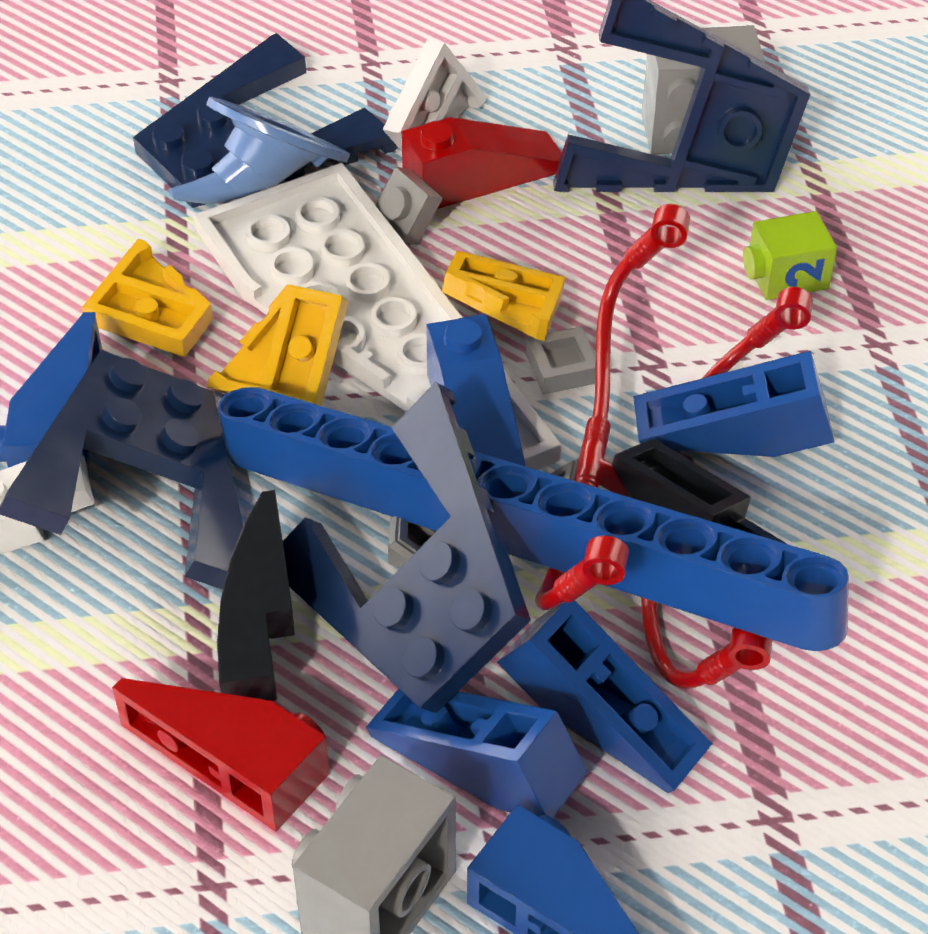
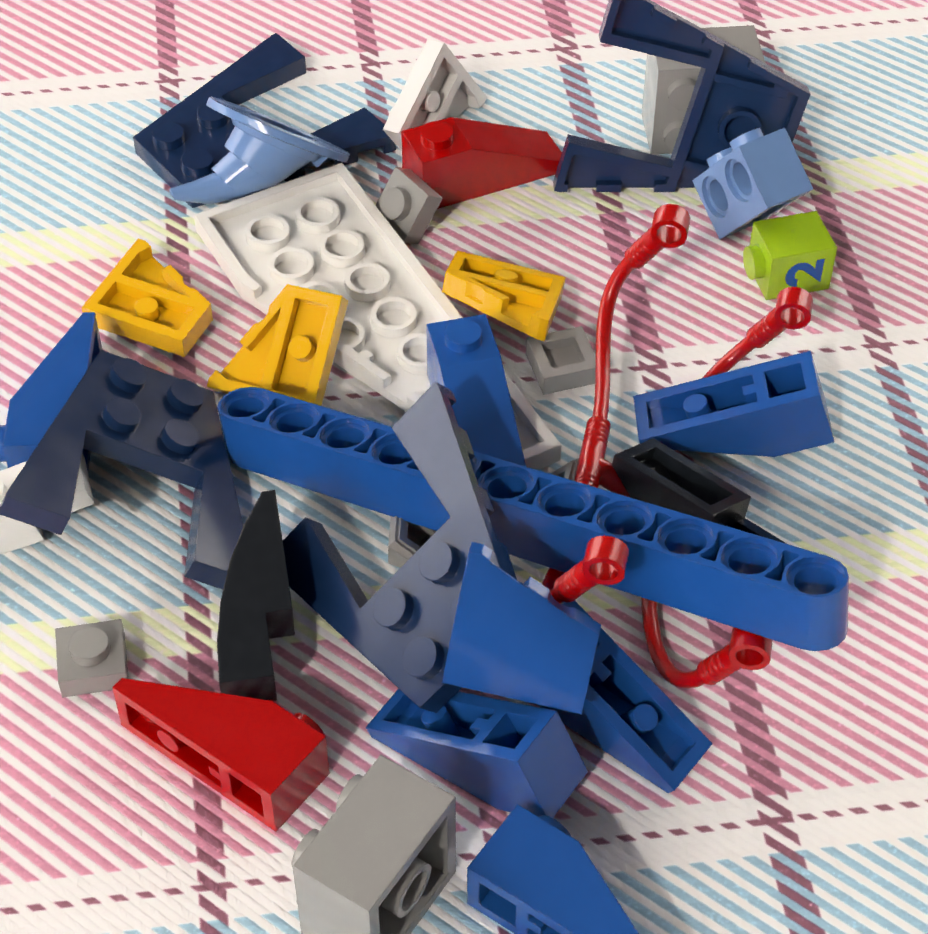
none -> light grey plate [55,619,128,698]
none -> blue slope [442,542,601,715]
none -> medium blue brick [692,127,813,240]

